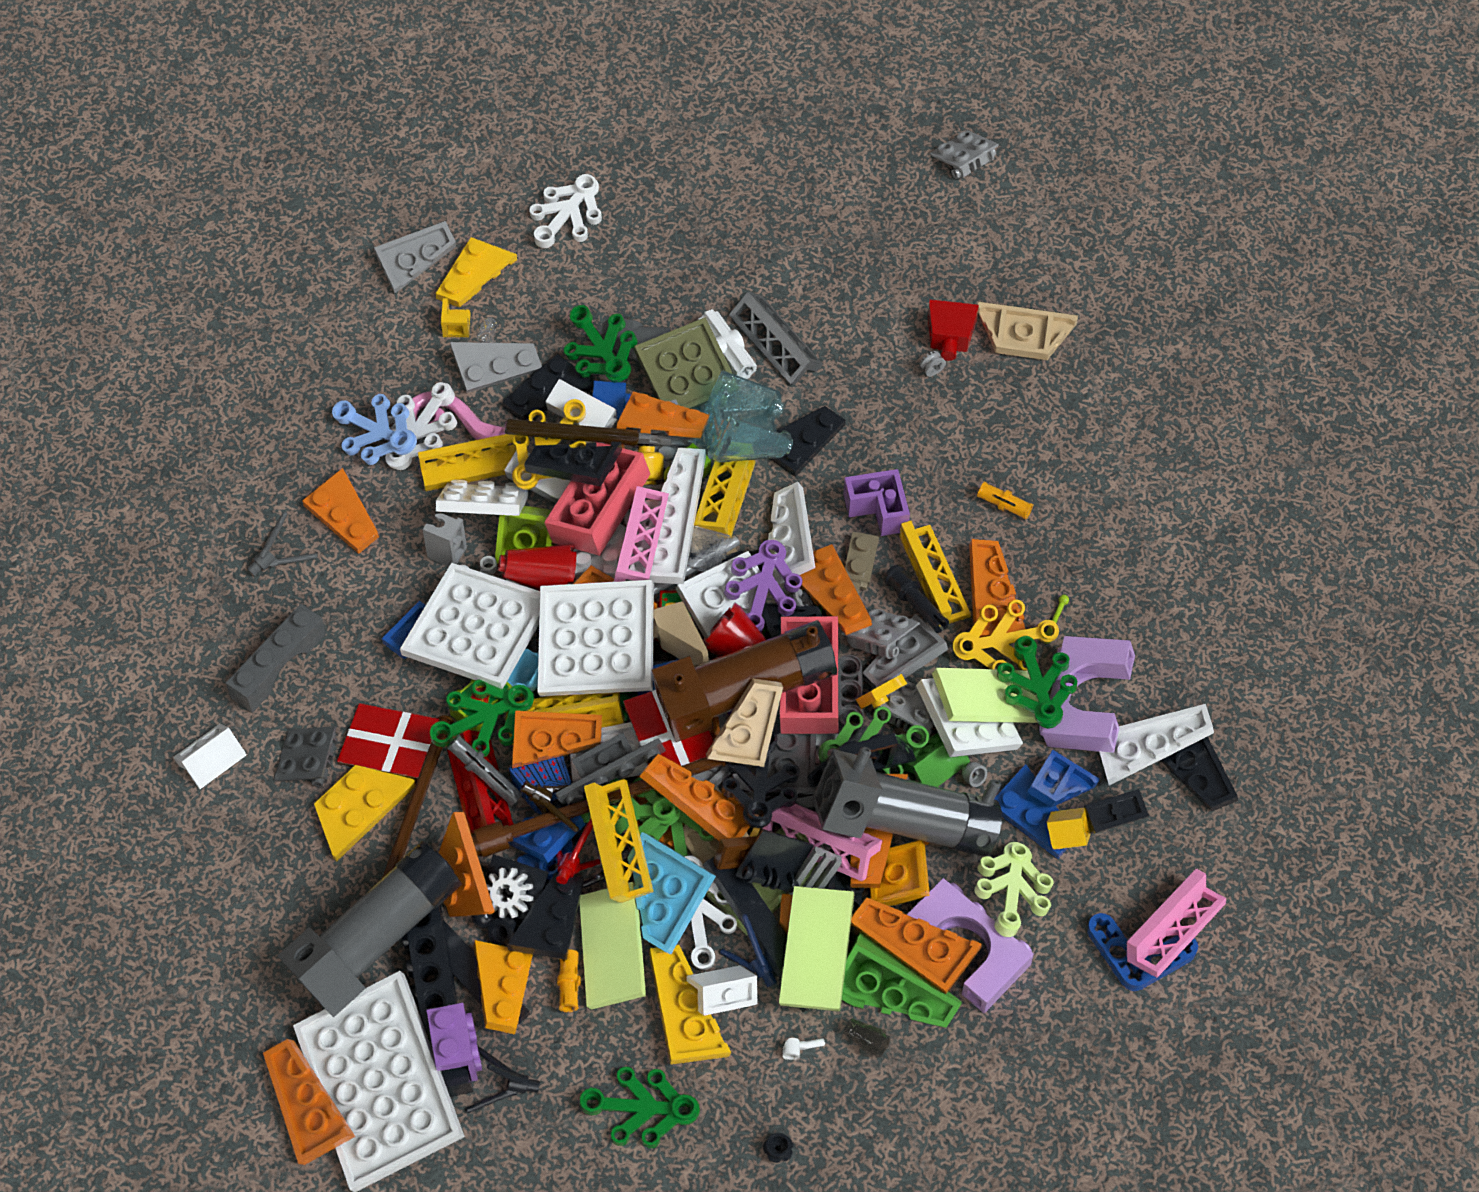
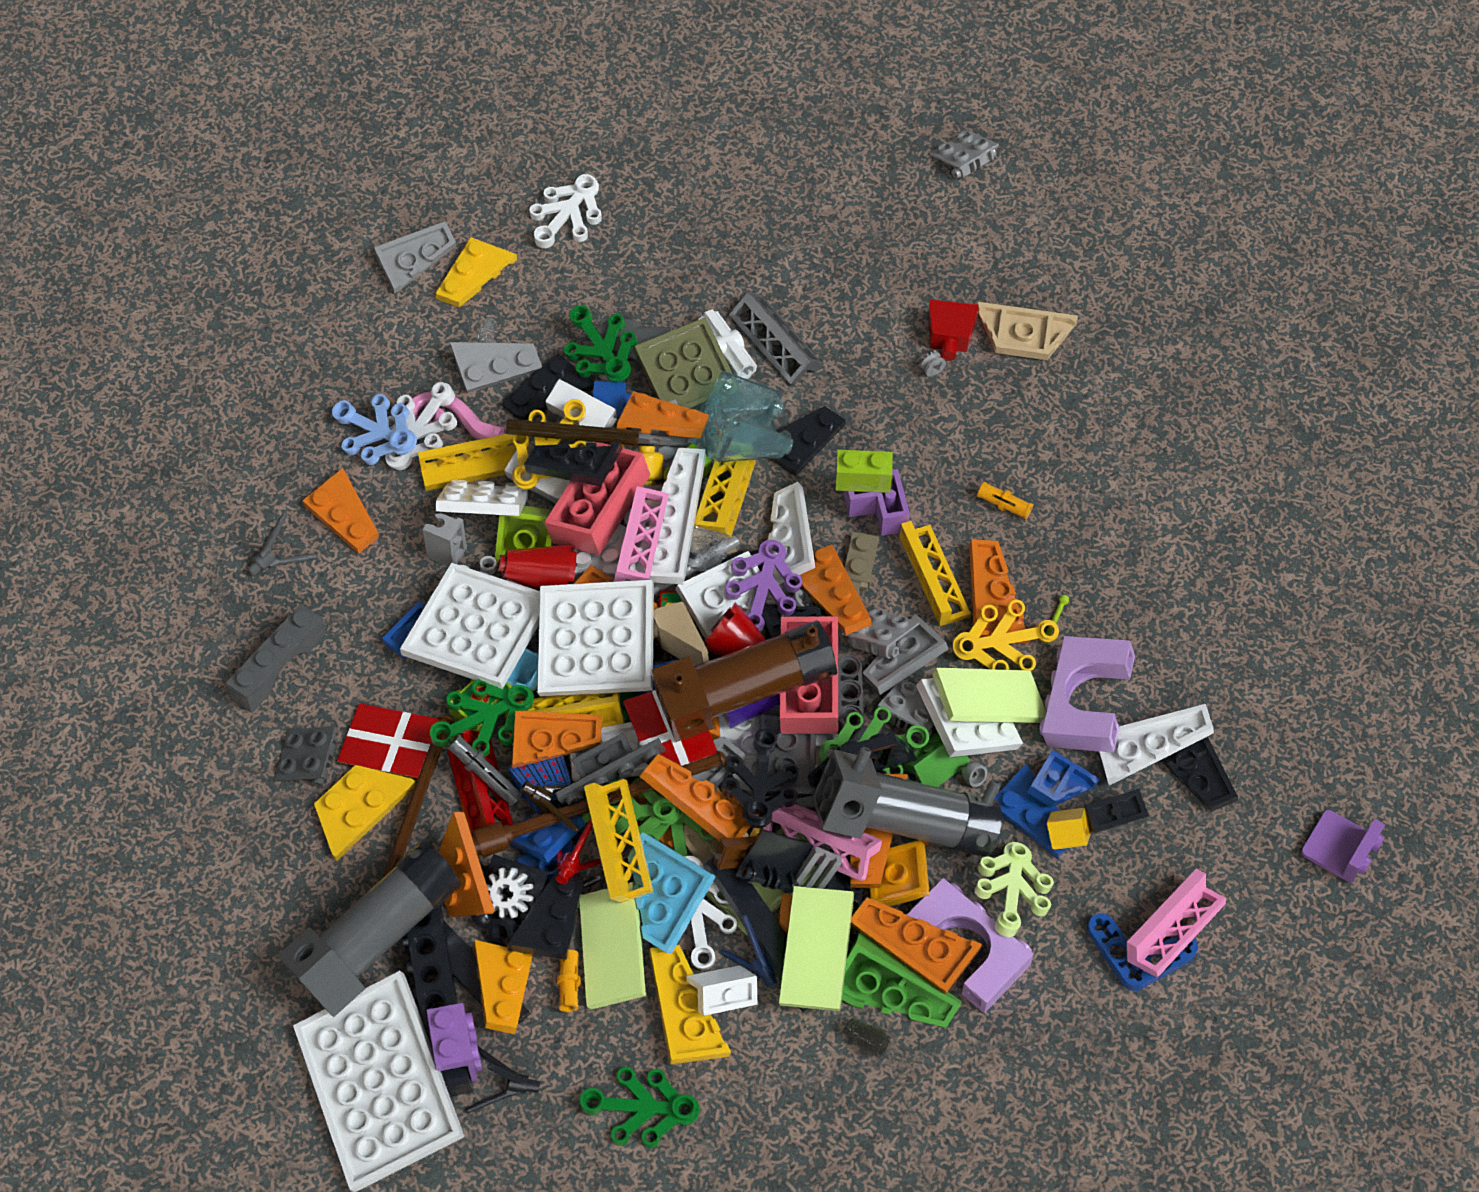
white panel [173,724,247,789] -> none
orange wing [263,1039,356,1165] -> none
yellow panel [441,298,471,337] -> none
tan wing [706,678,783,767] -> none
black plate [763,1133,793,1163] -> none
white hand [783,1038,825,1060] -> none
yellow plate [856,674,907,709] -> none
black pin [883,564,949,633] -> none
green plant [997,636,1078,729] -> none
none -> lime brick [836,450,893,493]
none -> medium lavender bracket [1301,810,1385,884]

